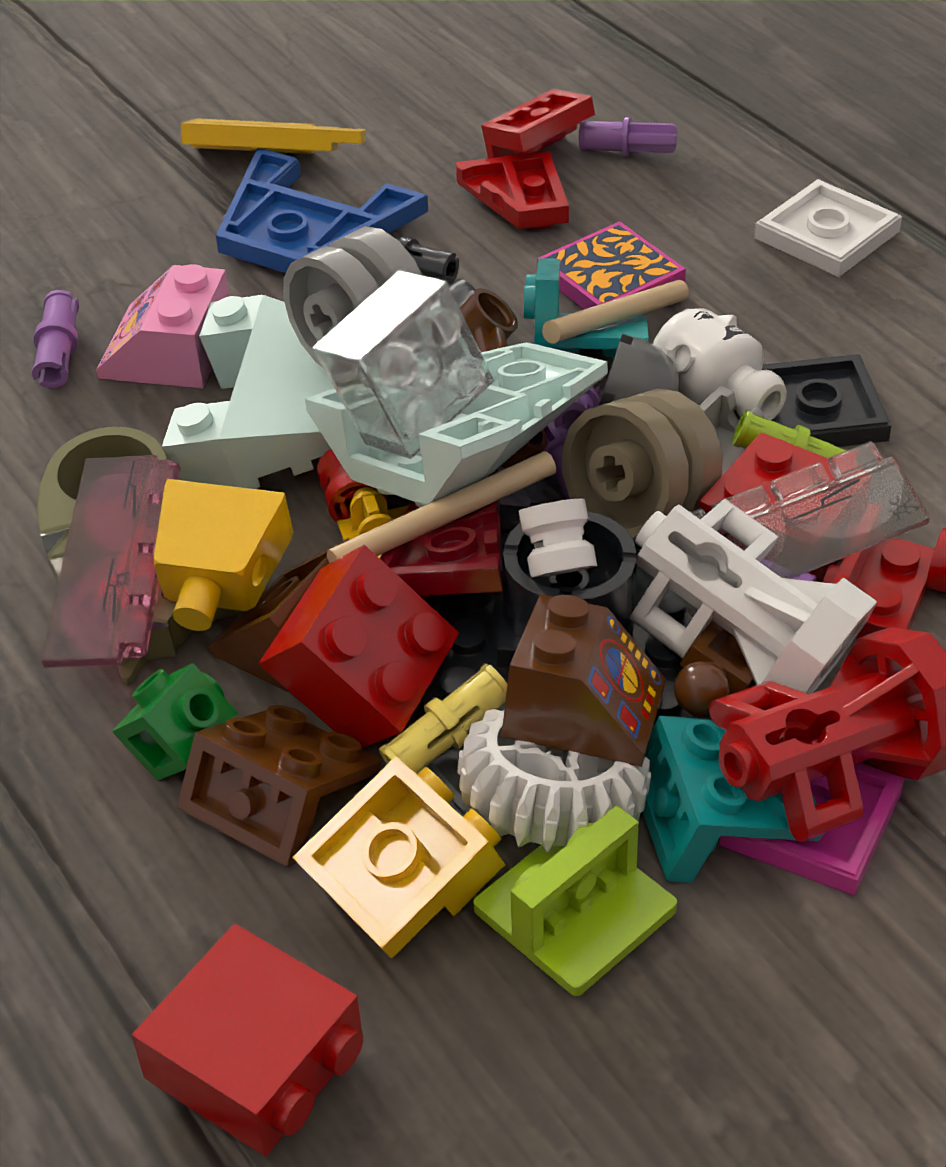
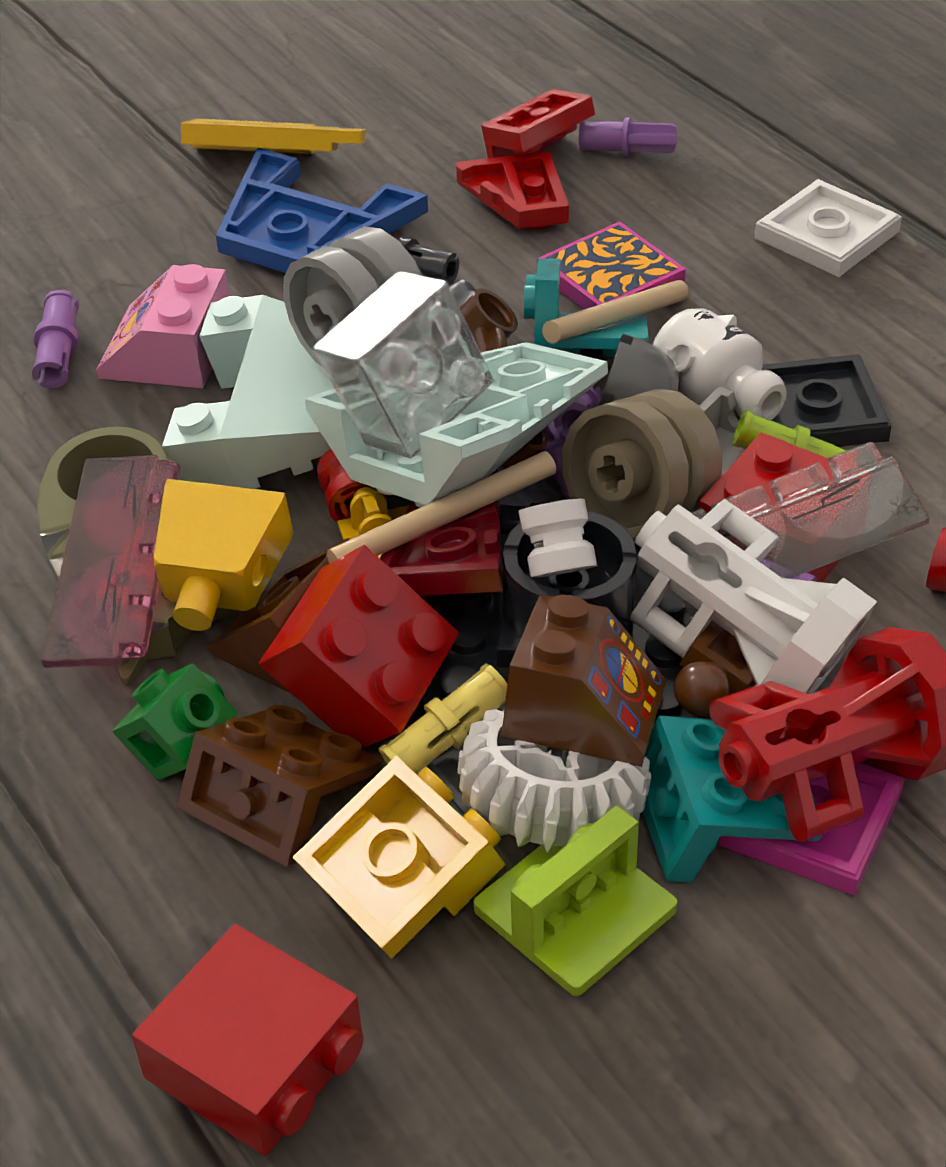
red bracket [823,505,934,639] -> none

